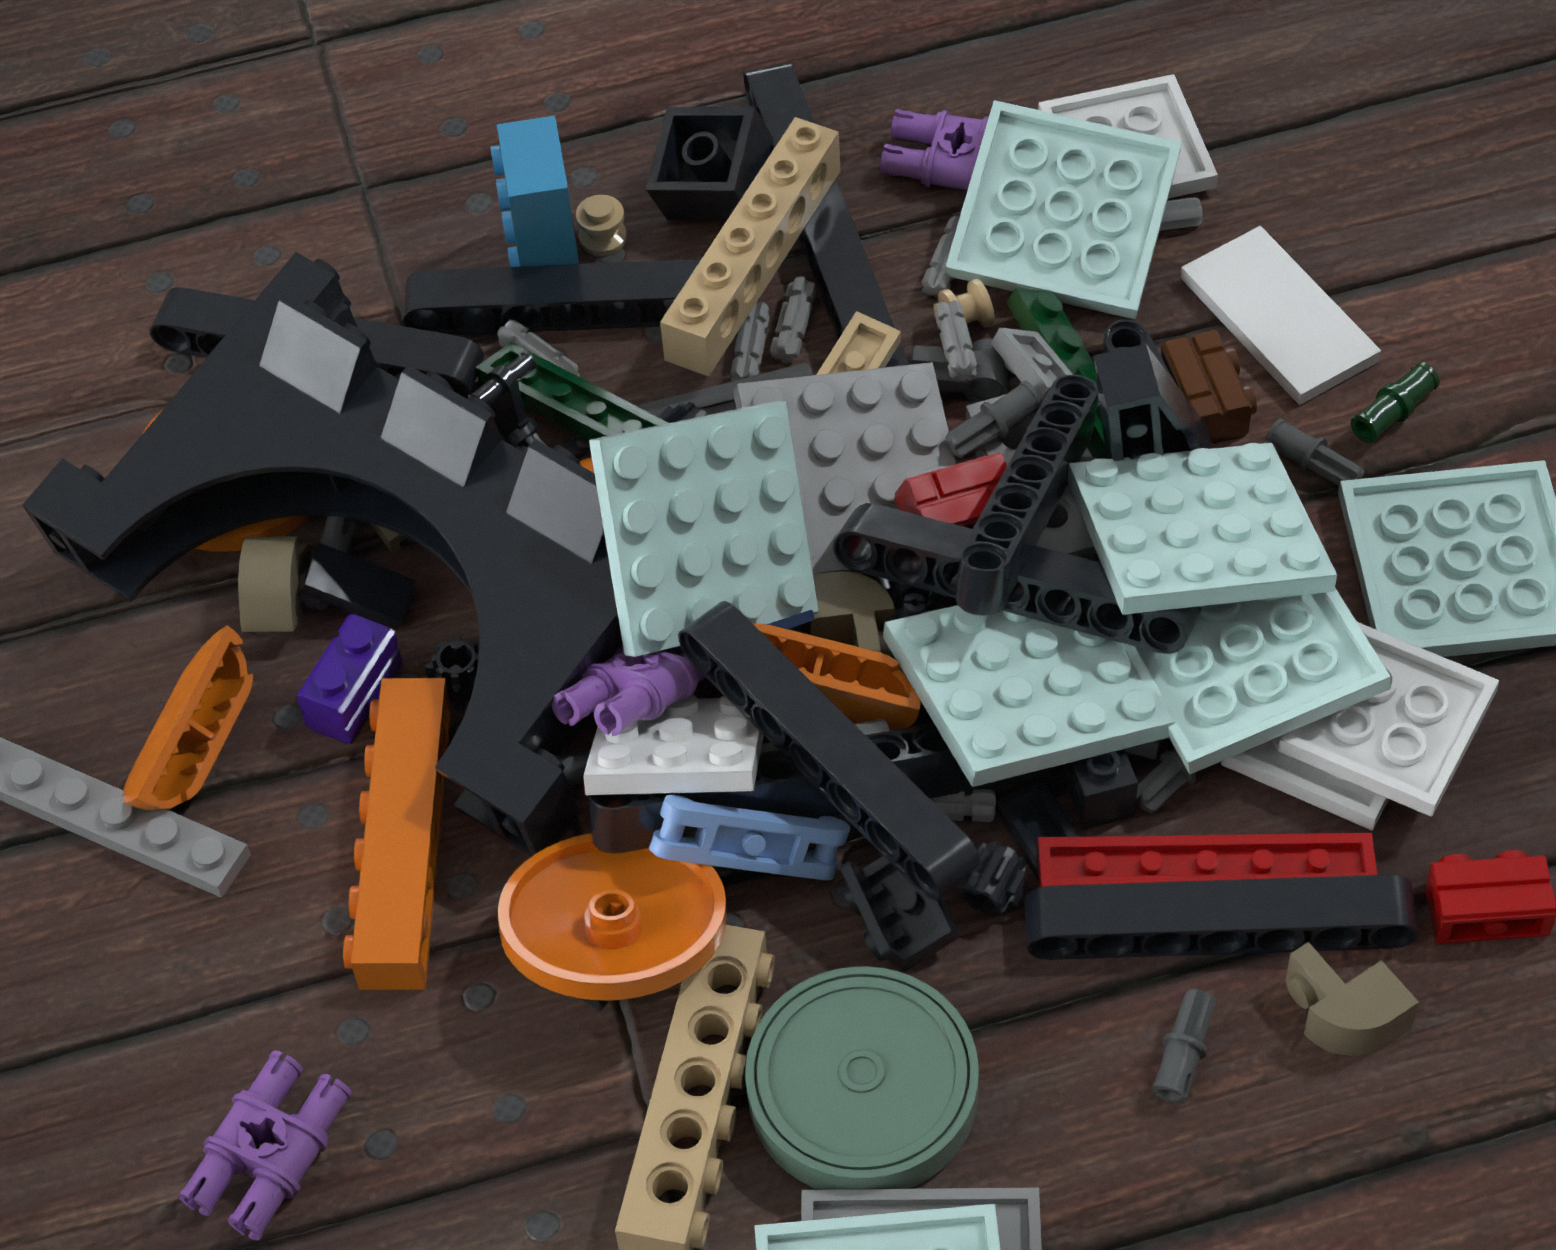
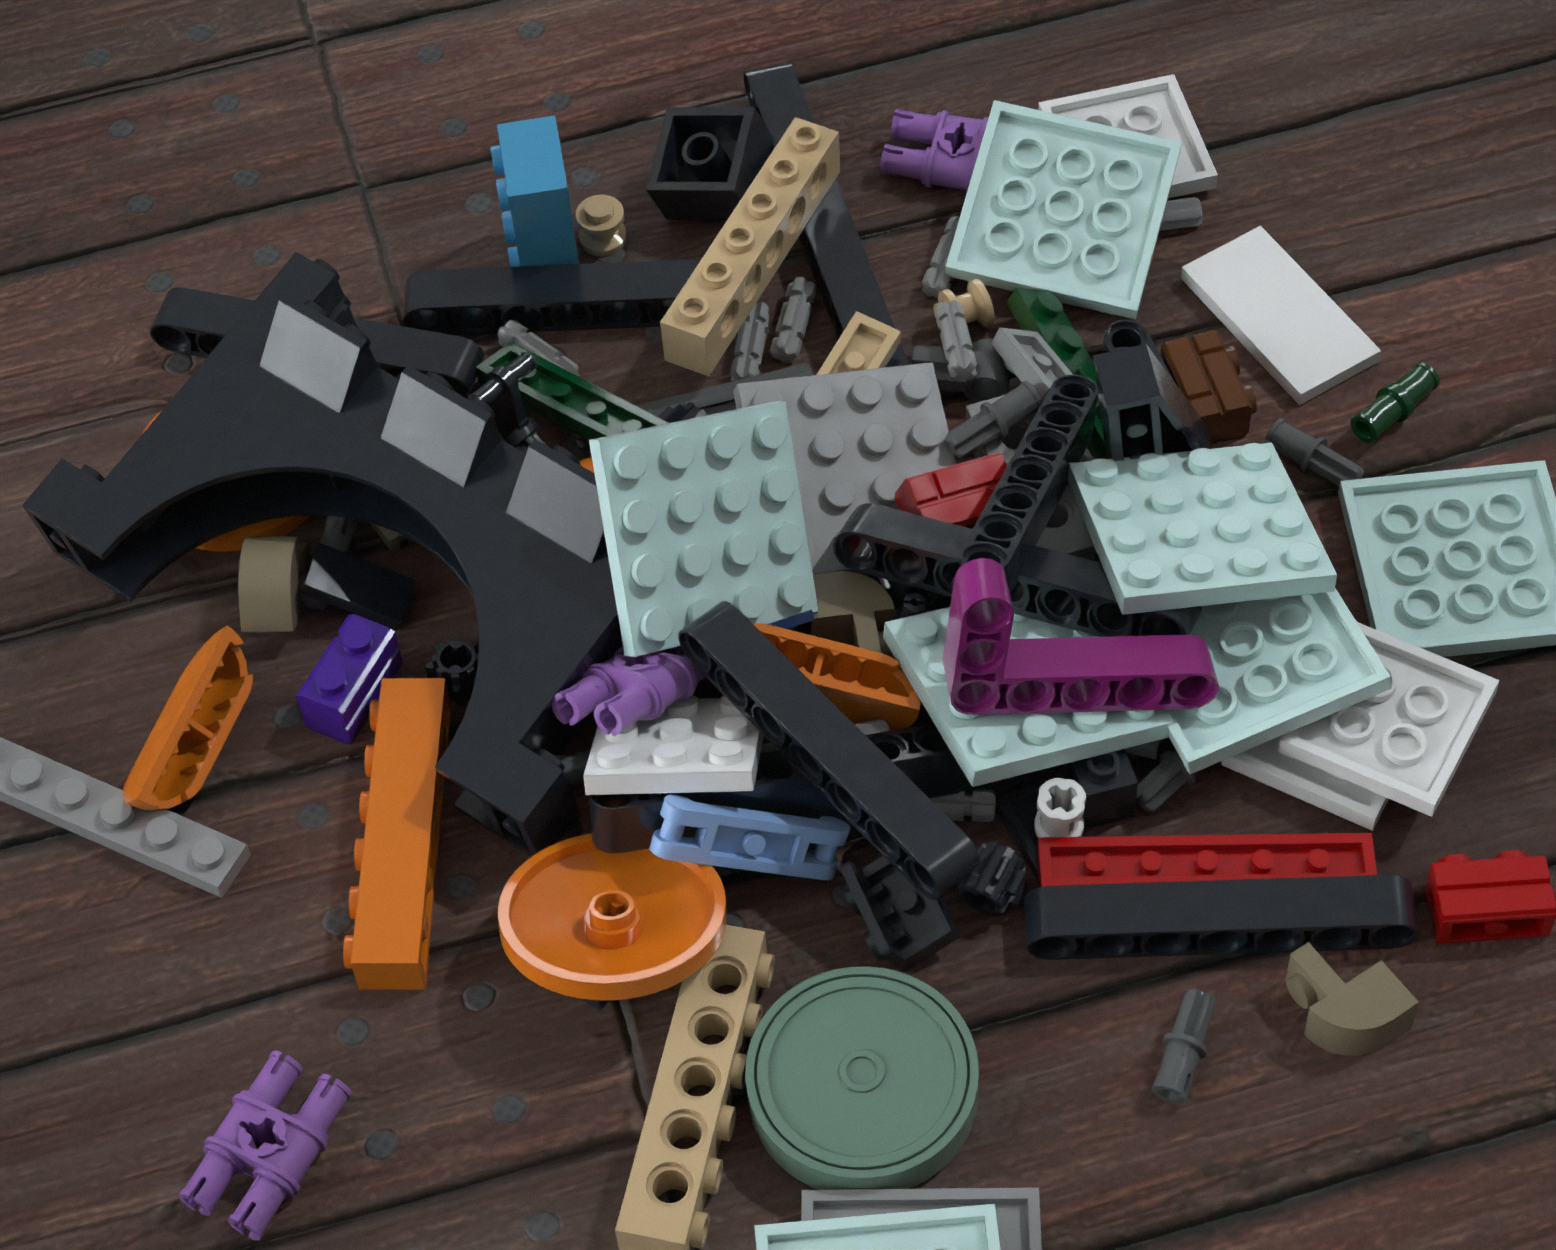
none -> magenta beam [943,558,1219,715]
none -> white bush [1034,778,1086,837]

